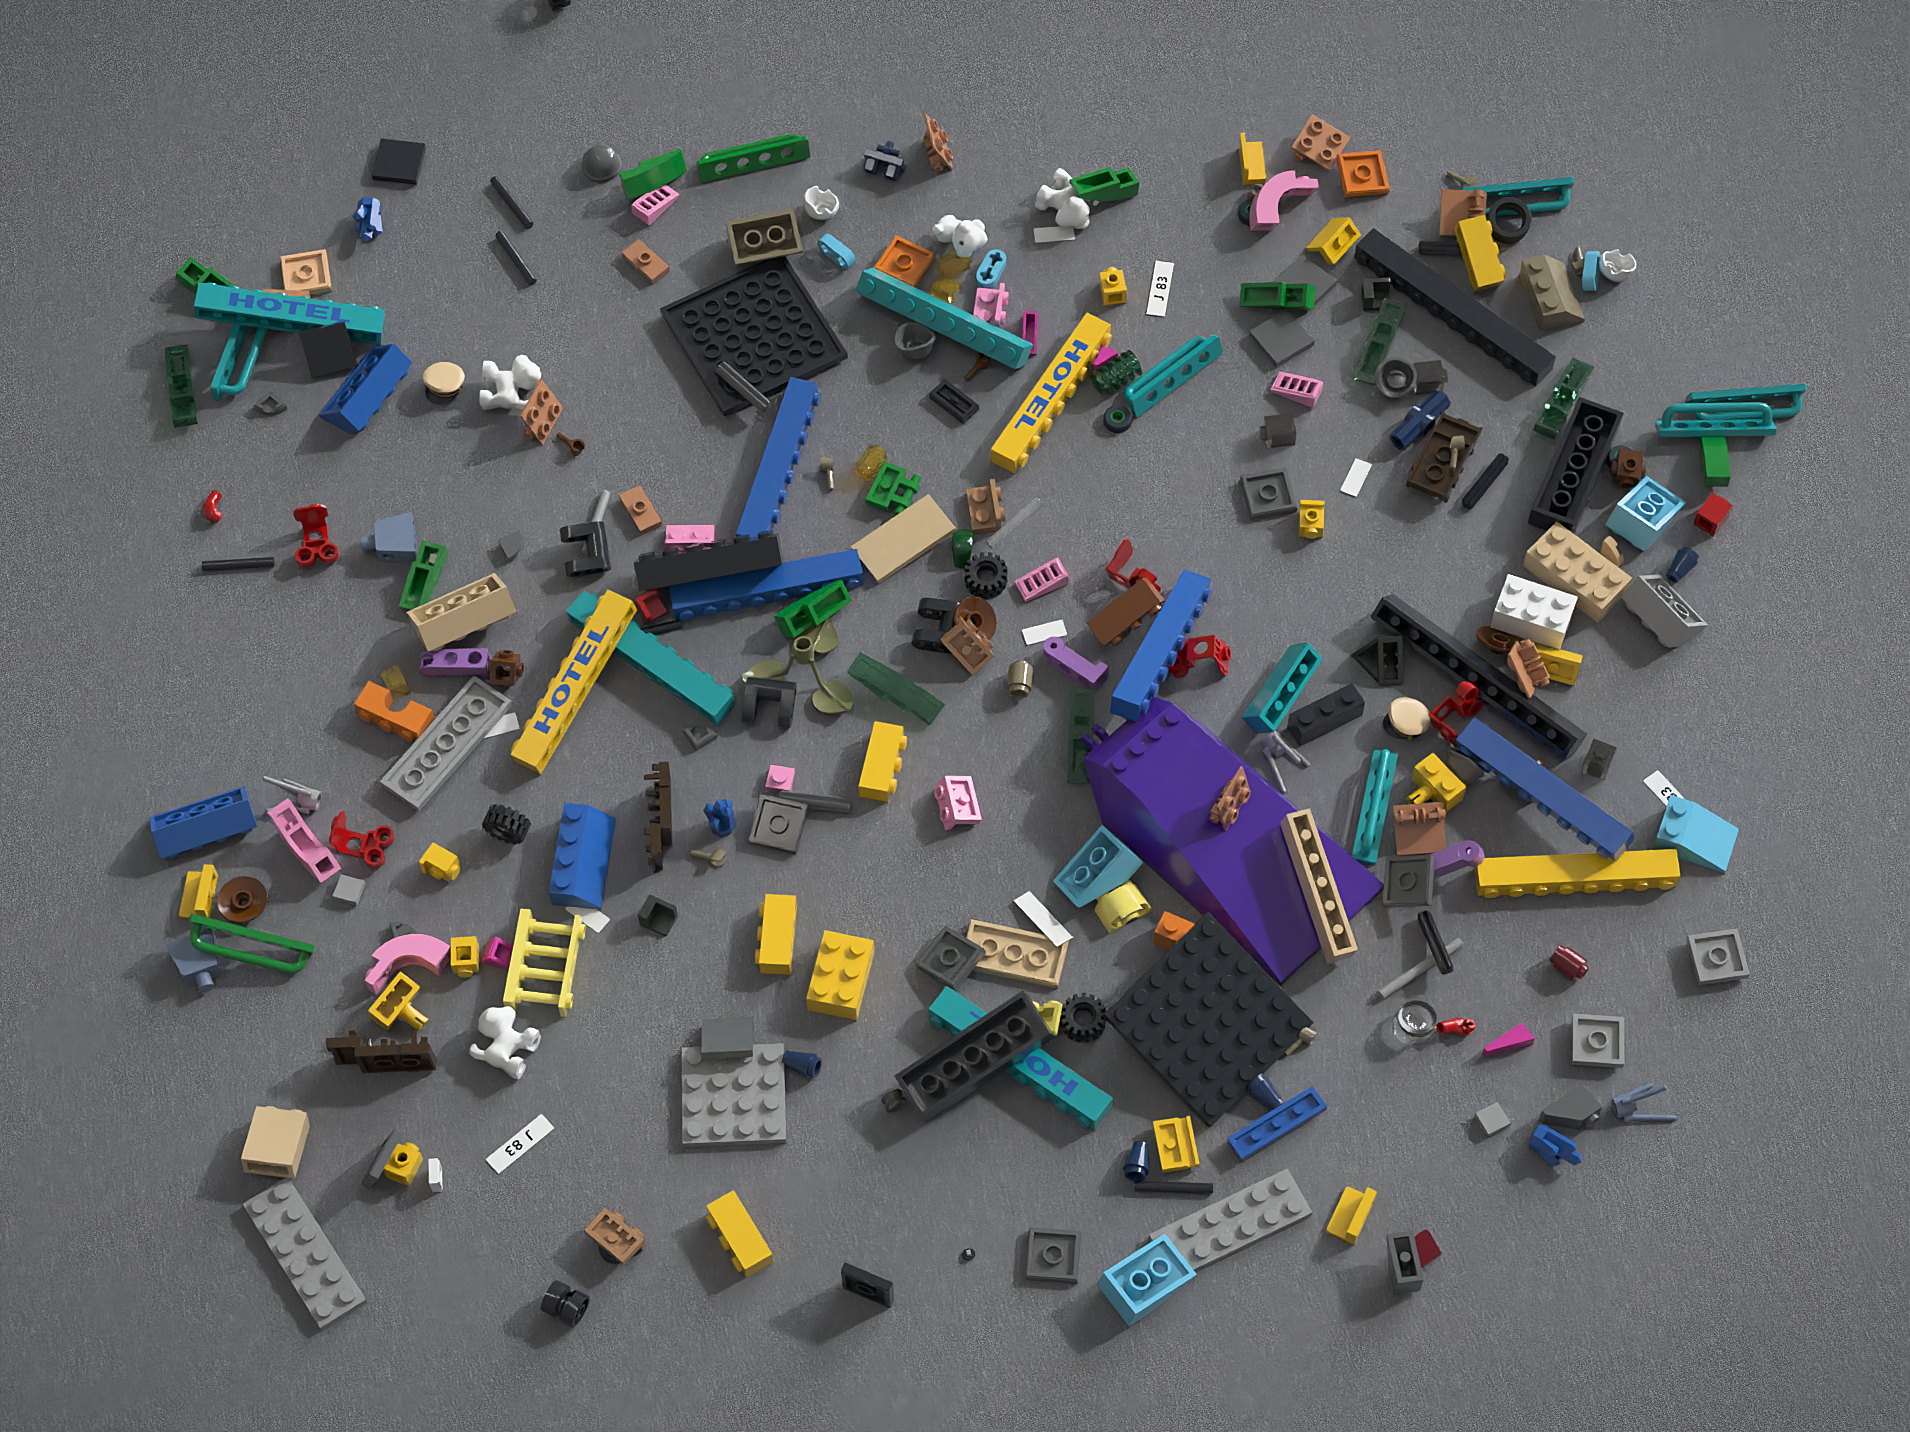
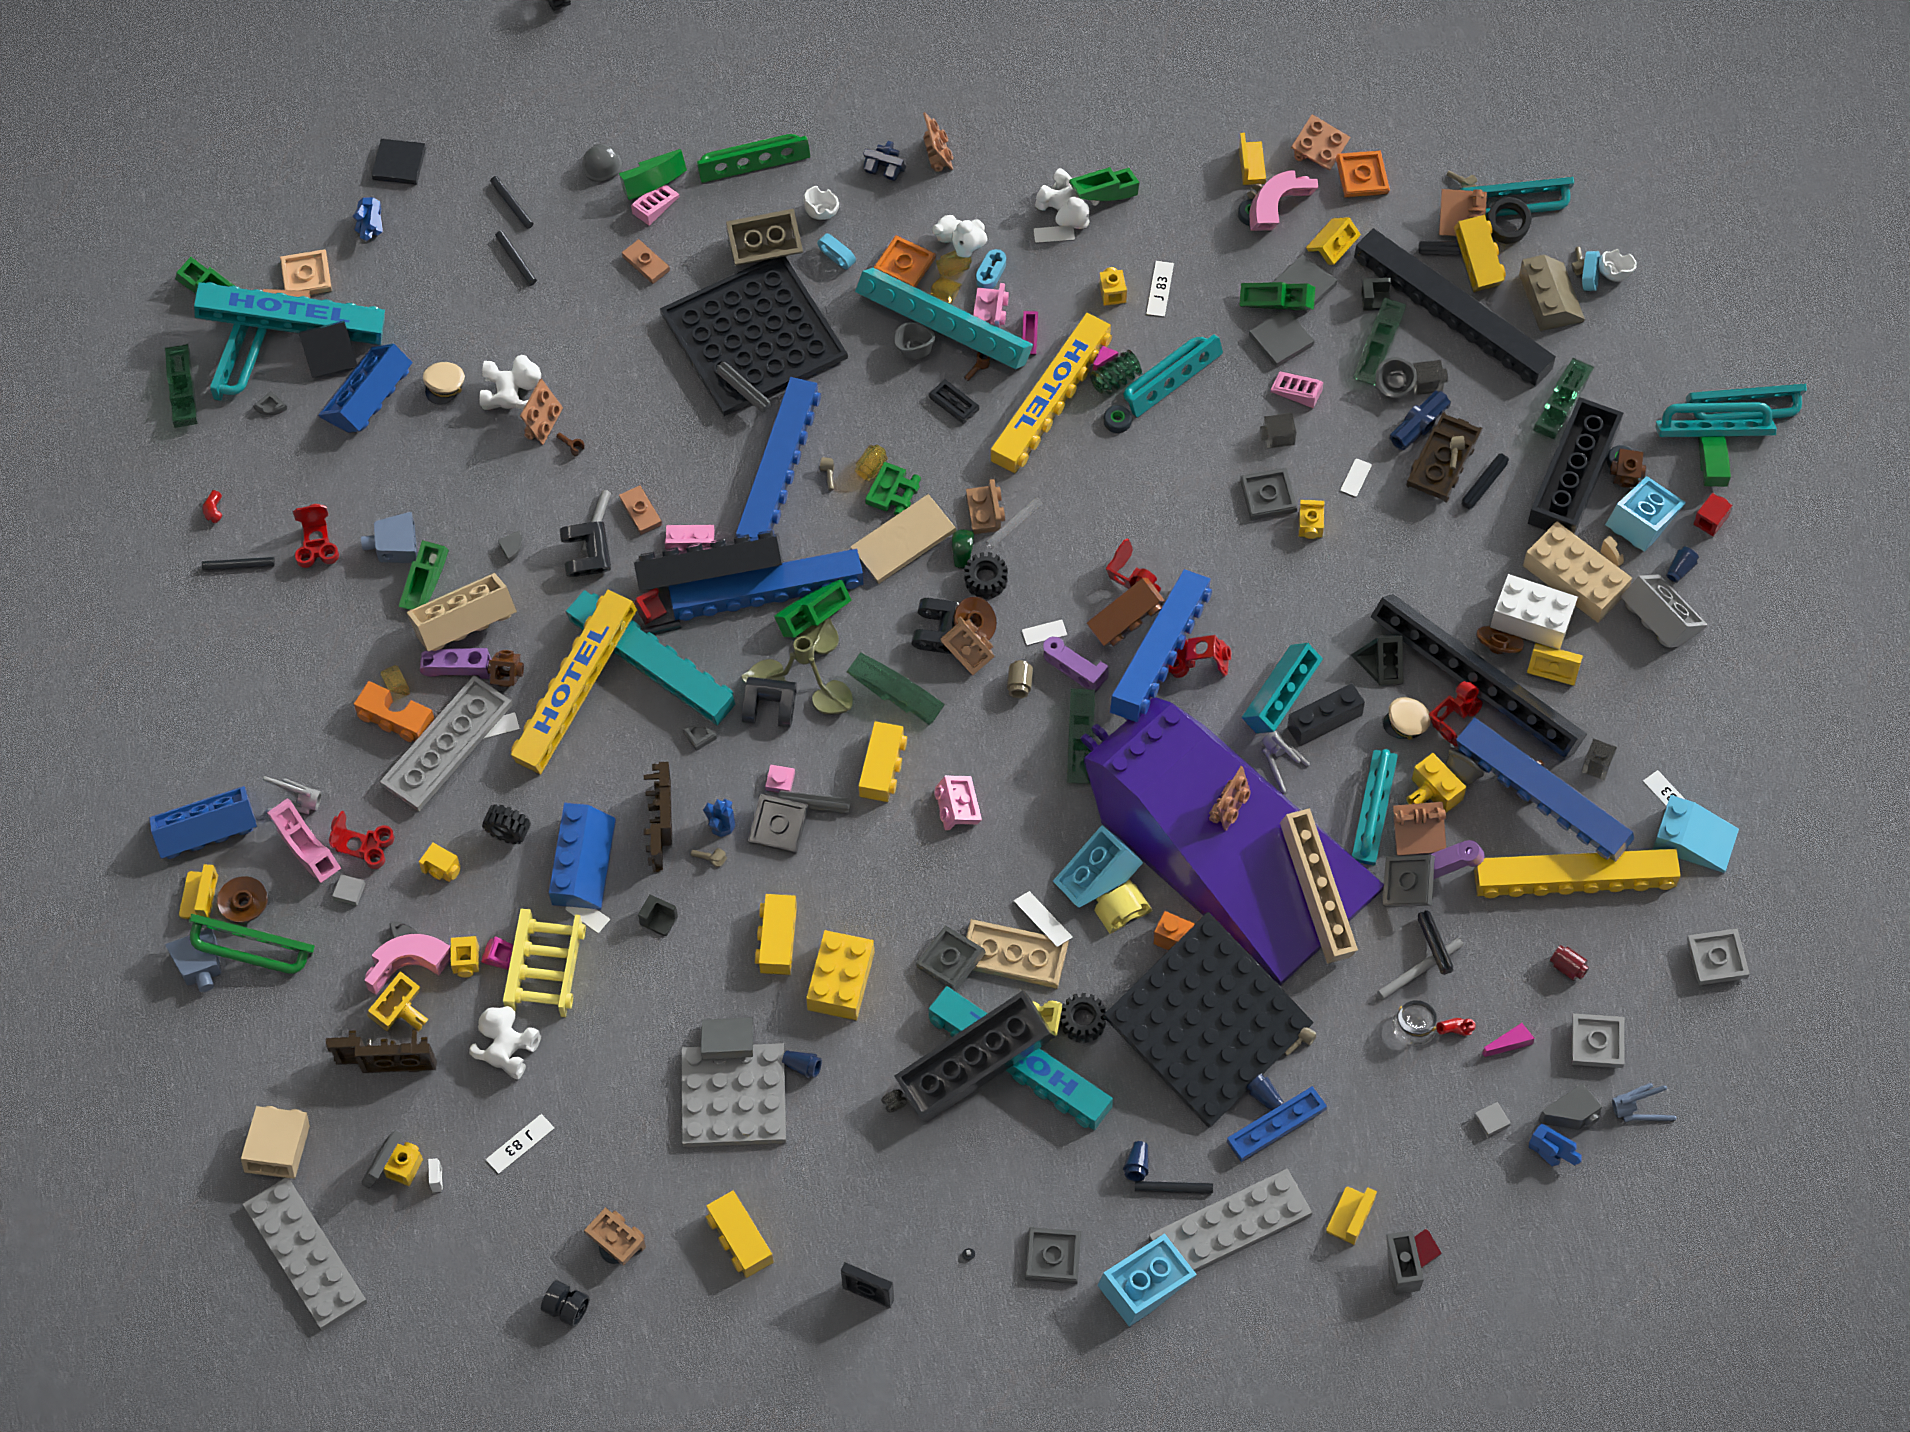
bright pink slope [1014,558,1068,602] -> none
yellow plate [1153,1116,1199,1173] -> none
nougat hinge [1507,638,1550,699] -> none

